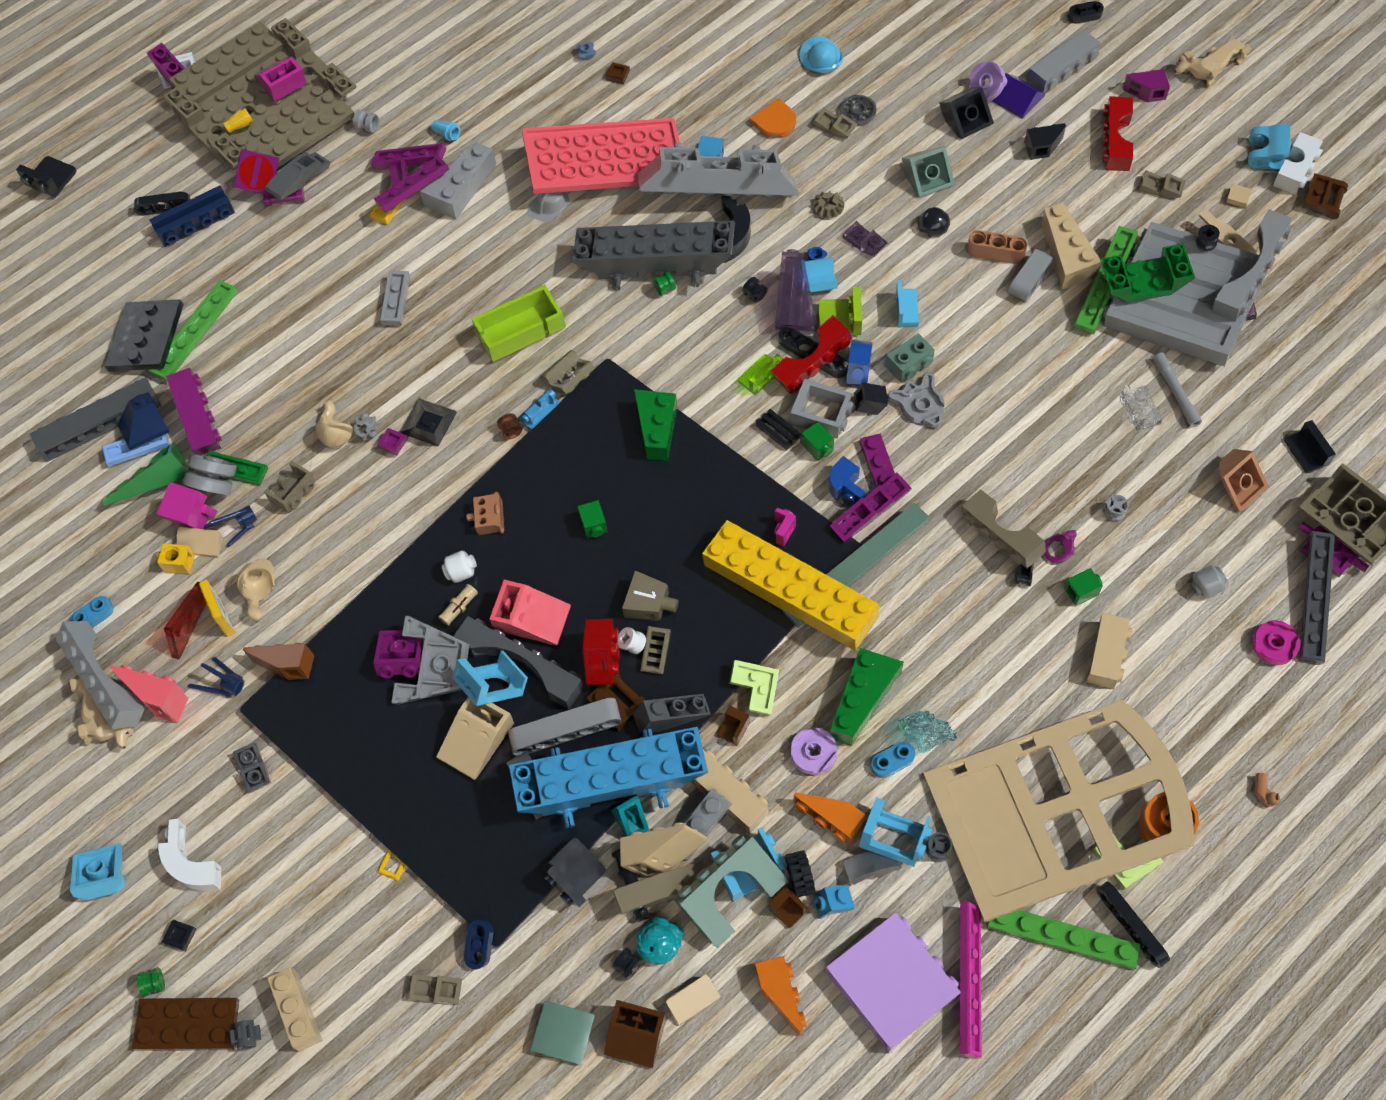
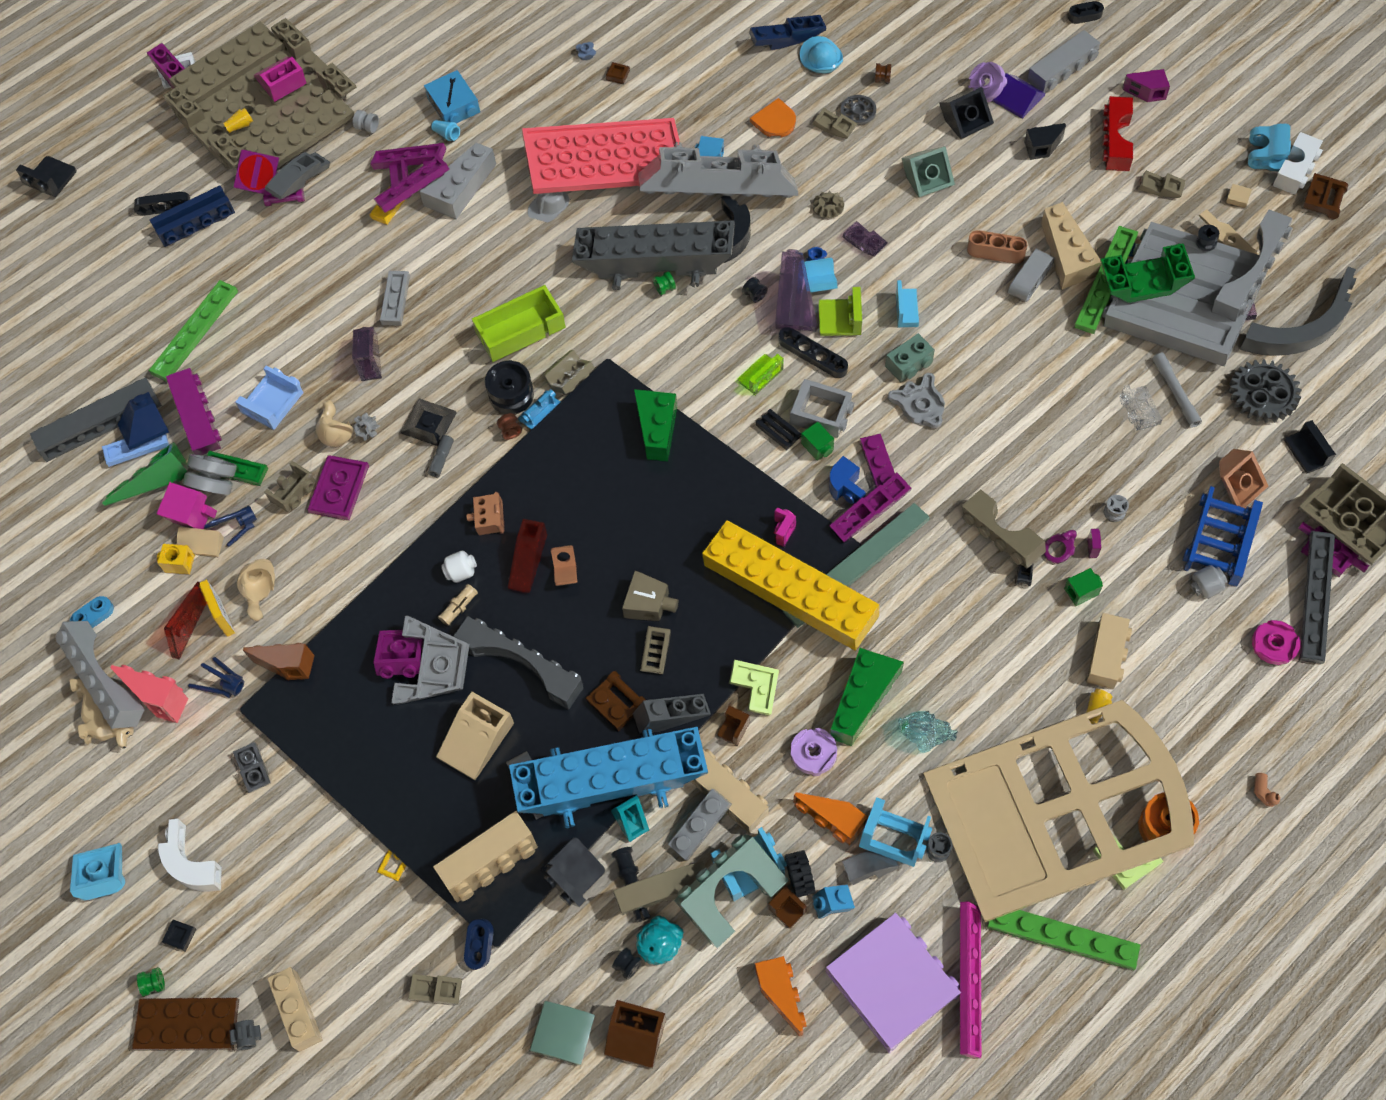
black plate [104,299,184,371] -> none
magenta plate [377,428,408,456] -> none
medium azure panel [452,651,528,706] -> none
coral slope [490,580,571,646] -> none
light grey beam [508,698,622,756] -> none
green brick [578,500,608,538] -> none
red brick [583,619,620,685] -> none
white wheel [617,627,646,654] -> none
tan slope [620,823,707,878] -> none
tan slope [665,974,721,1026] -> none
red arch [771,315,852,395] -> none
blue brick [846,340,873,385] -> none
black brick [853,382,889,415] -> none
dark azure plate [871,742,915,778] -> none
black hair [918,207,950,237] -> none
black beam [1096,881,1170,968] -> none
tan animal [1174,39,1252,88] -> none
none -> light blue panel [235,366,303,430]
none -> magenta tile [307,455,369,521]
none -> clear purple slope [352,326,382,381]
none -> dark azure brick [424,70,480,124]
none -> dark grey piece [428,435,454,478]
none -> tan brick [433,811,538,903]
none -> black wheel [485,360,534,414]
none -> clear red slope [508,519,547,593]
none -> nougat bracket [551,545,577,586]
none -> dark blue slope [749,15,827,50]
none -> reddish brown wheel [875,63,891,83]
none -> yellow cone [1086,688,1113,724]
none -> magenta tile [1087,529,1102,558]
none -> blue fence [1182,486,1263,587]
none -> dark grey gear [1229,359,1302,423]
none -> dark grey arch [1240,267,1357,356]

